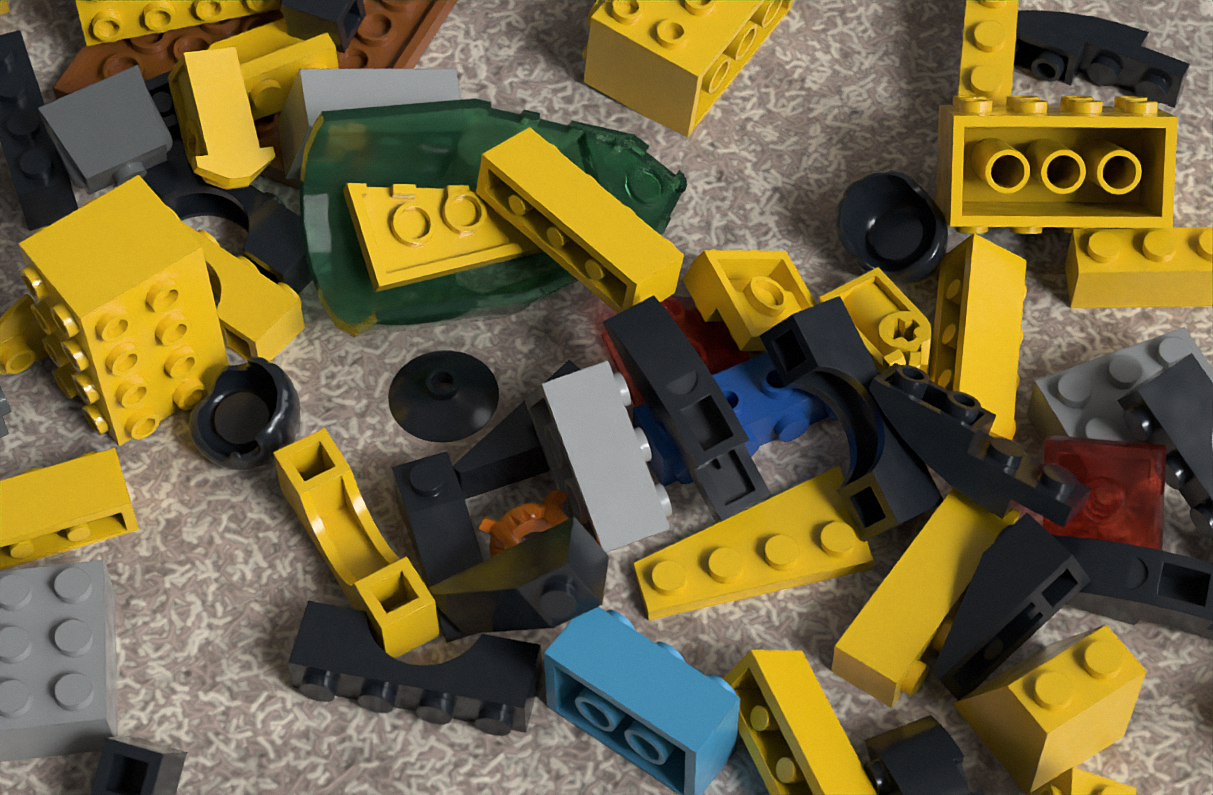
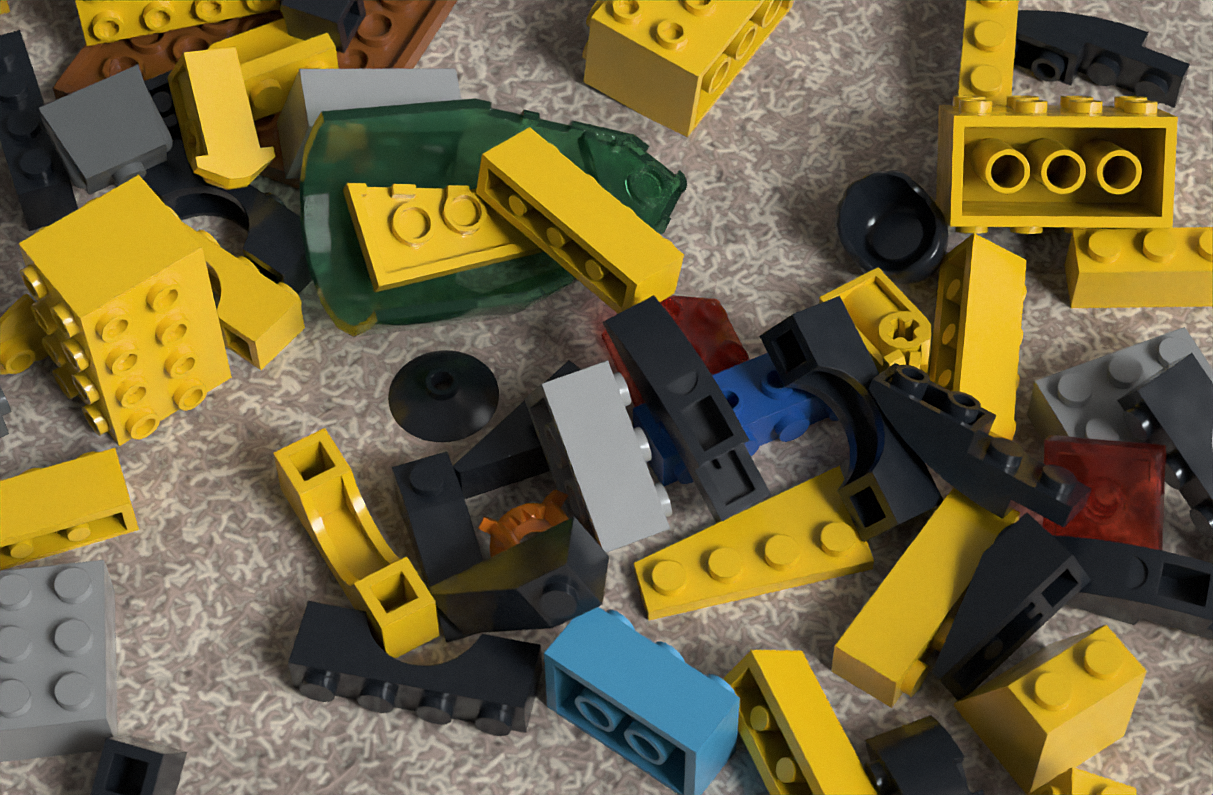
black piece [189,356,301,470] -> none
yellow plate [682,249,817,351] -> none

